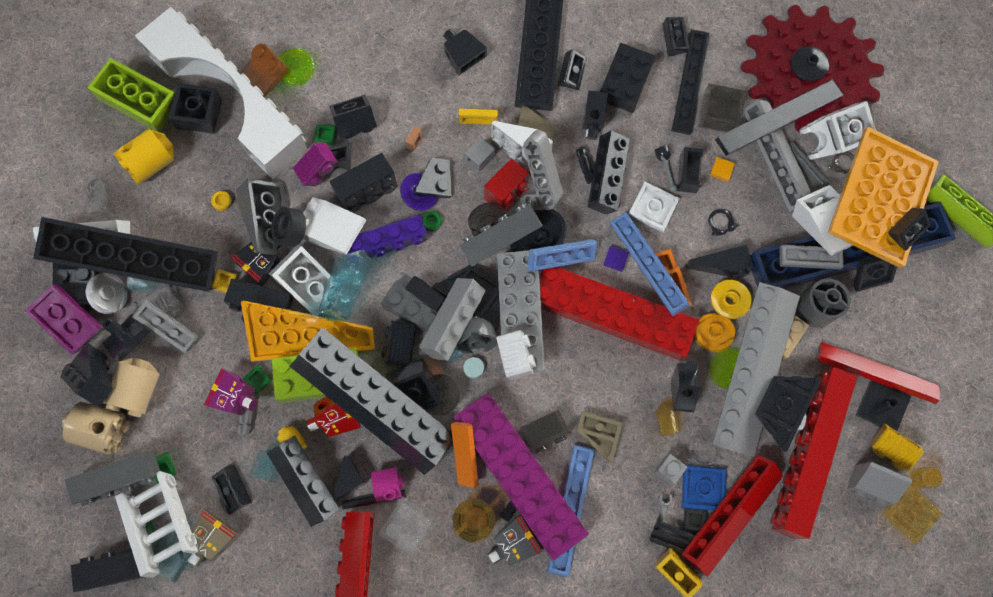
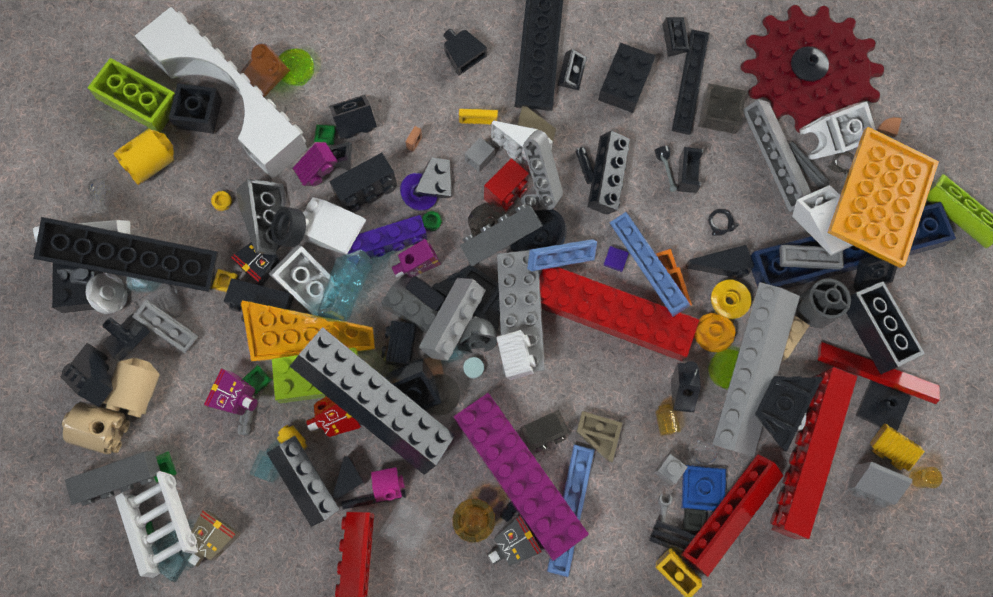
magenta tile [25,282,103,355] -> none
black brick [71,548,145,592] -> none
black slope [211,465,252,515] -> none
orange tile [451,422,479,488] -> none
black torso [582,90,608,140] -> none
white tile [628,181,680,232] -> none
light orange tile [709,157,735,182] -> none
tile [715,80,843,156] -> none
clear yellow tile [882,485,943,545] -> none
black slope [888,208,931,251] -> none
none -> magenta torso [391,239,441,277]
none -> black brick [846,281,925,374]
none -> nougat tile [877,117,902,137]

